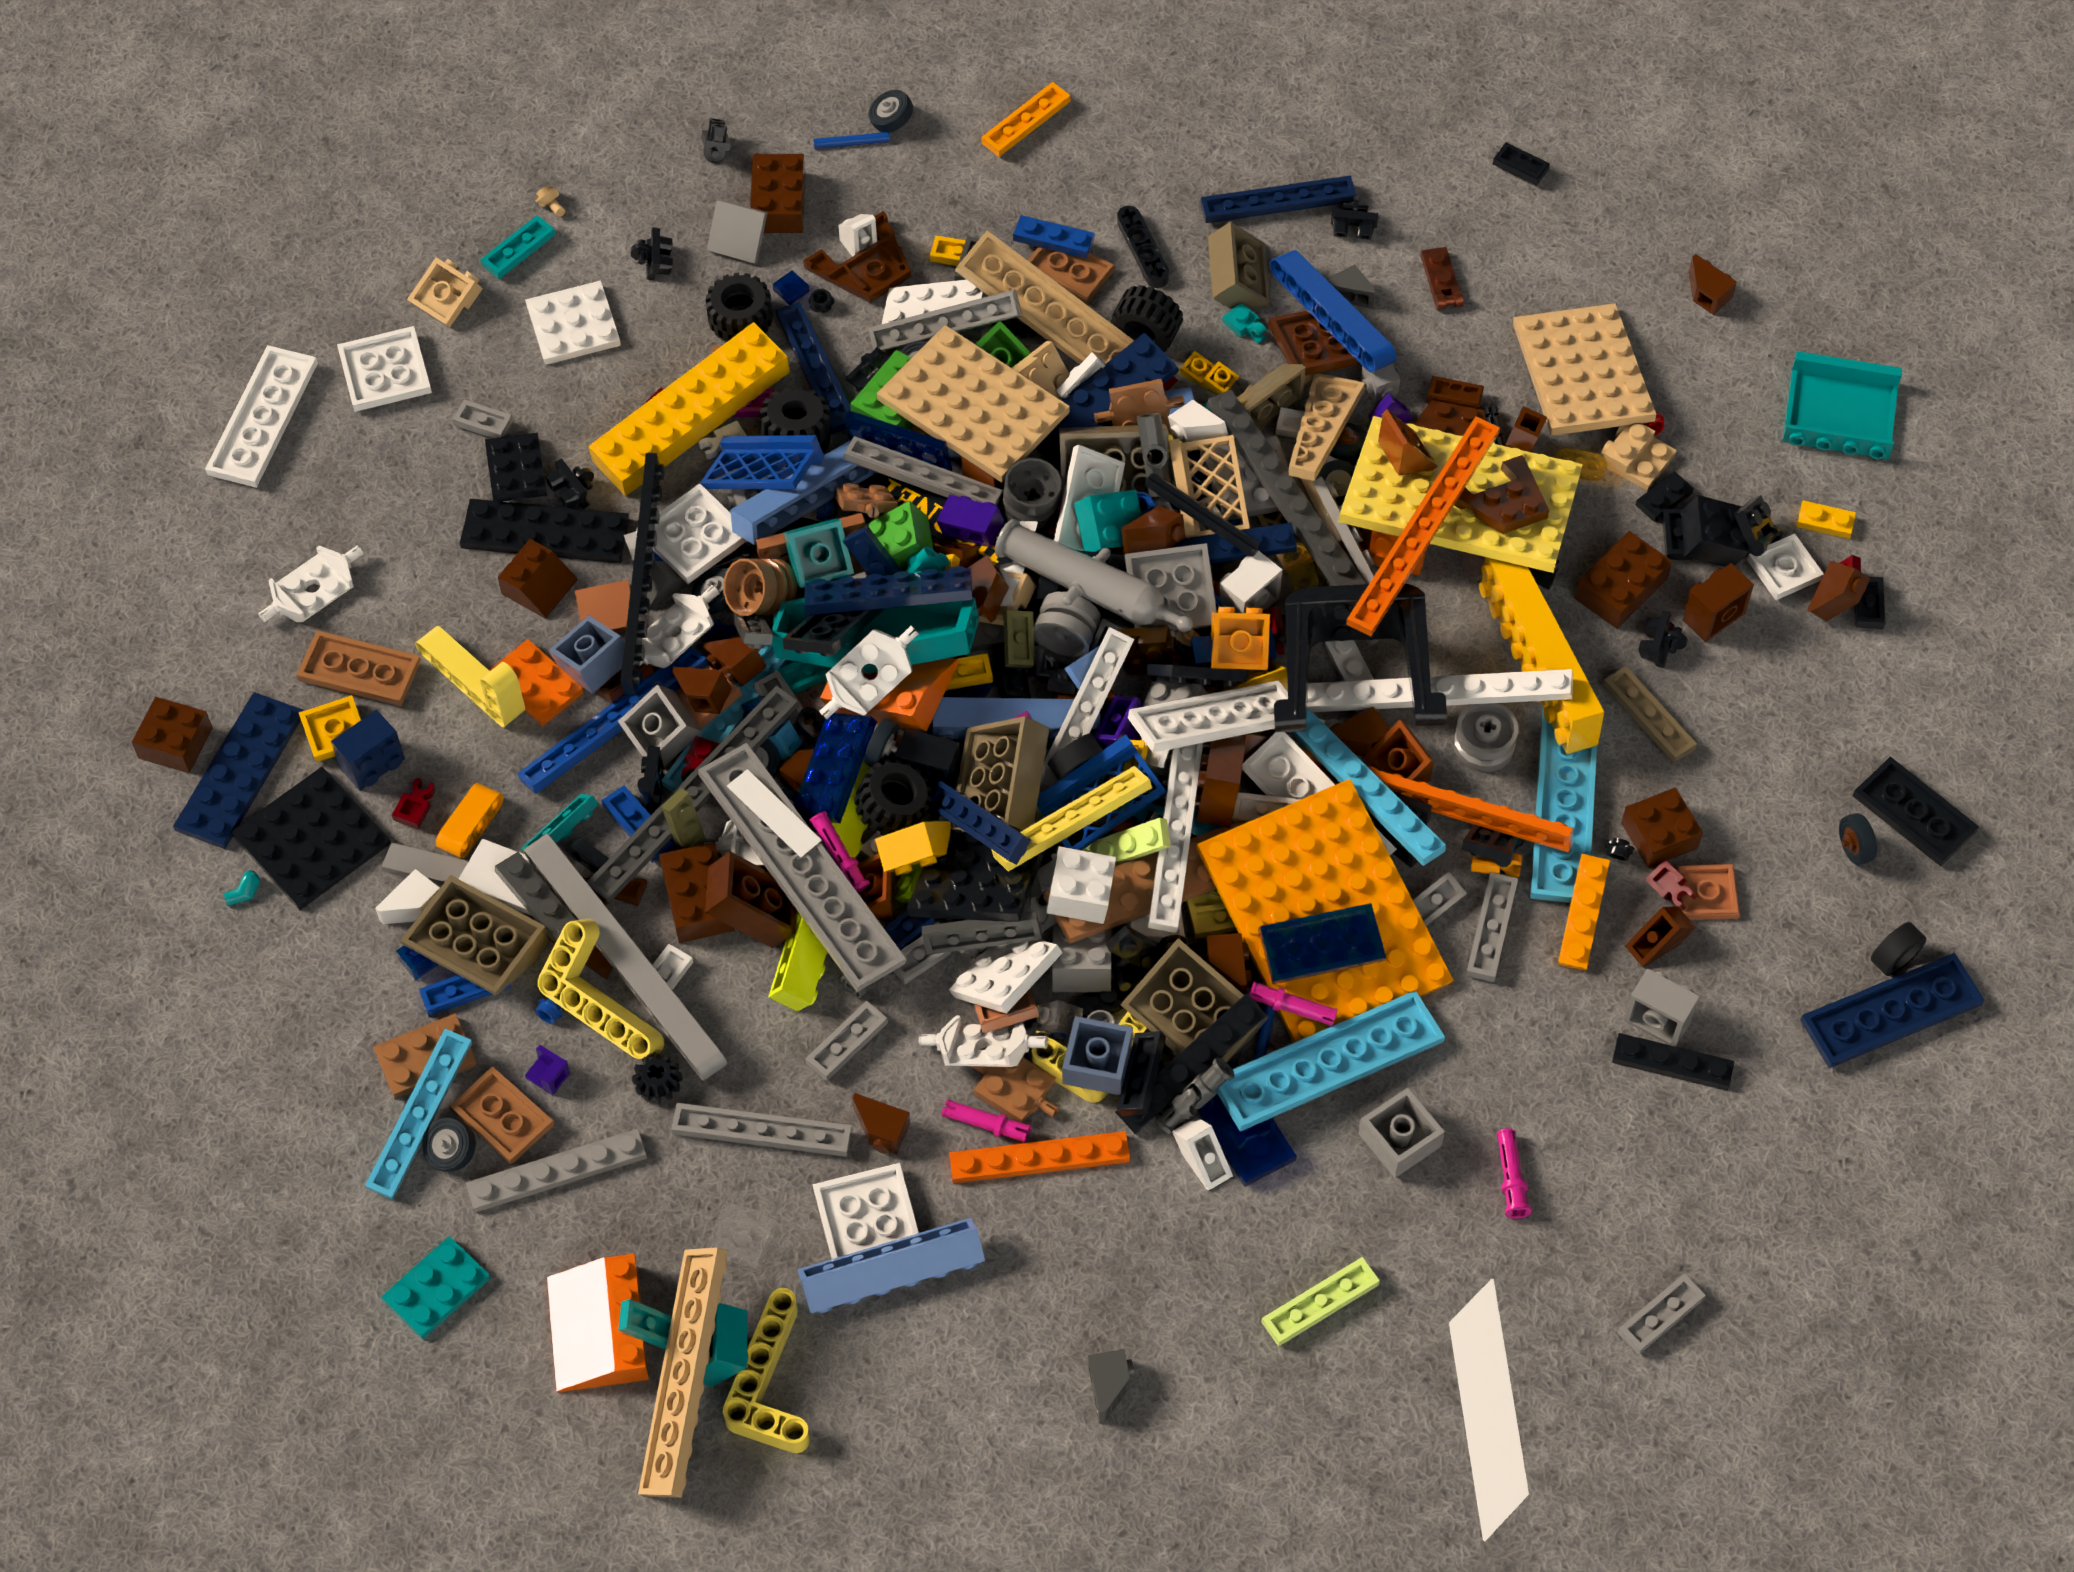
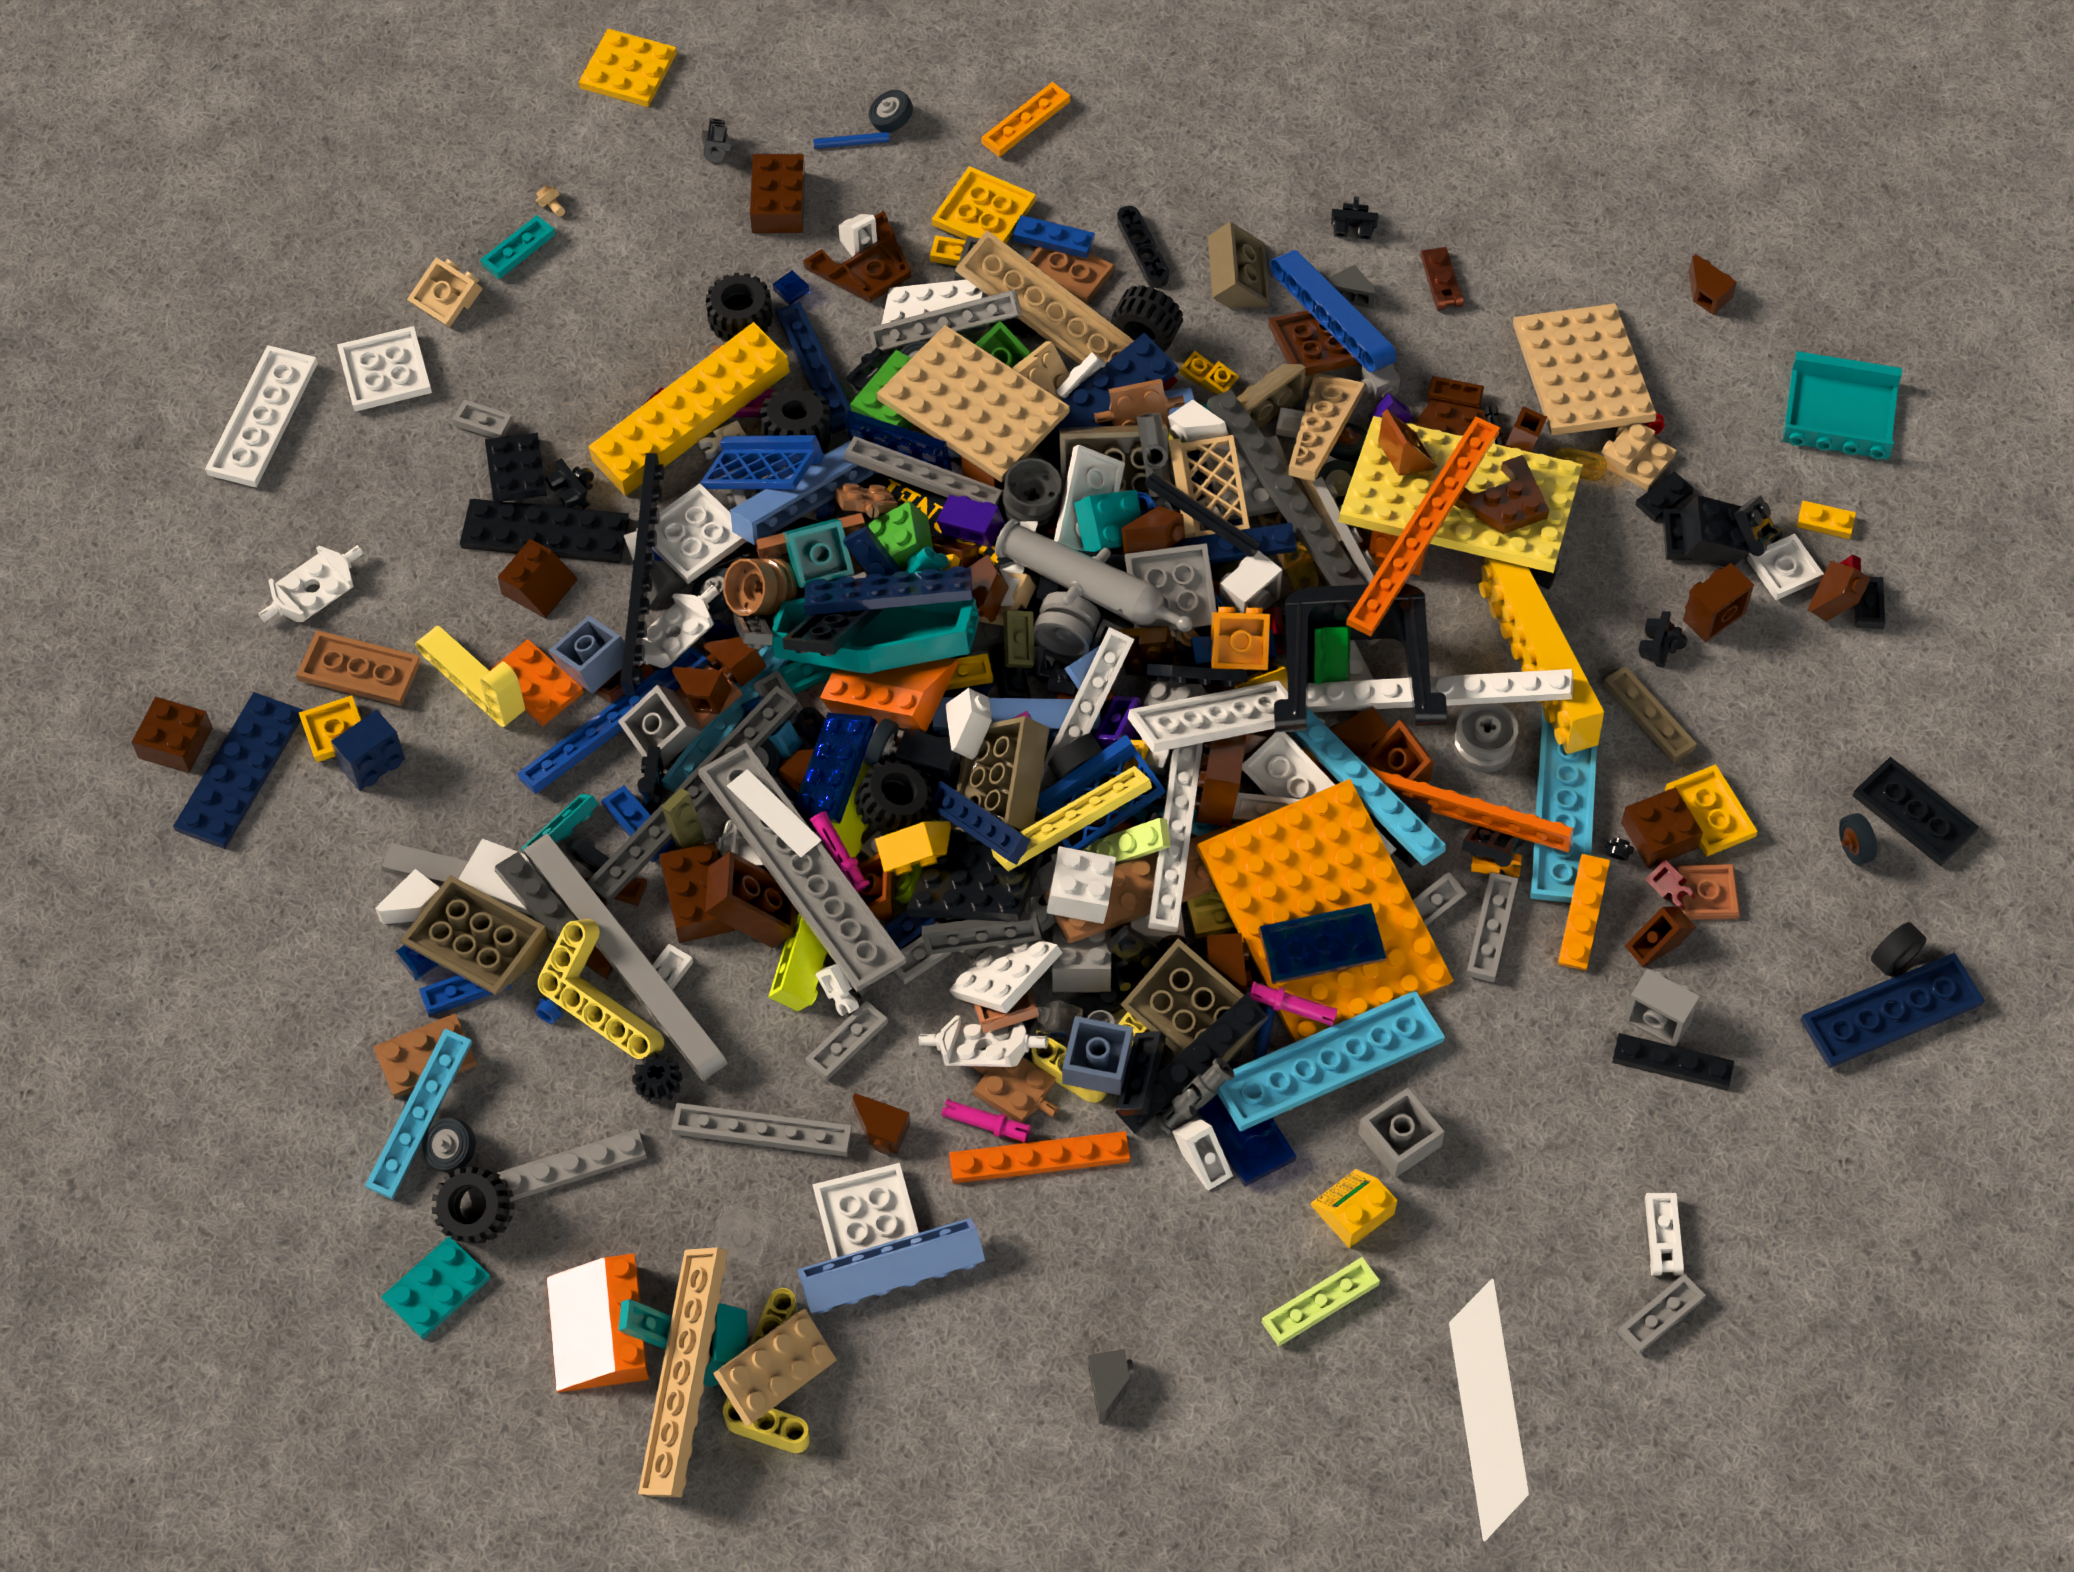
teal arm [223,870,260,906] -> none
black plate [231,767,391,911] -> none
dark red plate [392,778,435,829] -> none
light orange beam [436,783,504,859] -> none
medium nougat plate [449,1066,554,1165] -> none
white plate [525,281,621,365] -> none
dark purple panel [525,1045,570,1096] -> none
nougat tile [574,580,630,634] -> none
black hips [631,227,673,280] -> none
dark red plate [681,736,720,782] -> none
light grey tile [707,199,768,263] -> none
black plate [808,289,834,313] -> none
white plate [819,625,919,719] -> none
dark blue plate [1200,175,1356,223] -> none
teal plate [1223,303,1266,344] -> none
black plate [1493,142,1550,186] -> none
dark pink pin [1497,1128,1532,1219] -> none
reddish brown brick [1574,531,1672,629] -> none
none -> black tyre [431,1167,515,1243]
none -> yellow plate [578,29,677,107]
none -> tan plate [713,1308,837,1426]
none -> white plate [815,964,859,1016]
none -> yellow plate [932,166,1036,244]
none -> white slope [945,688,992,760]
none -> yellow slope [1310,1169,1397,1248]
none -> green panel [1314,626,1351,684]
none -> white plate [1645,1193,1684,1276]
none -> yellow plate [1665,764,1758,857]

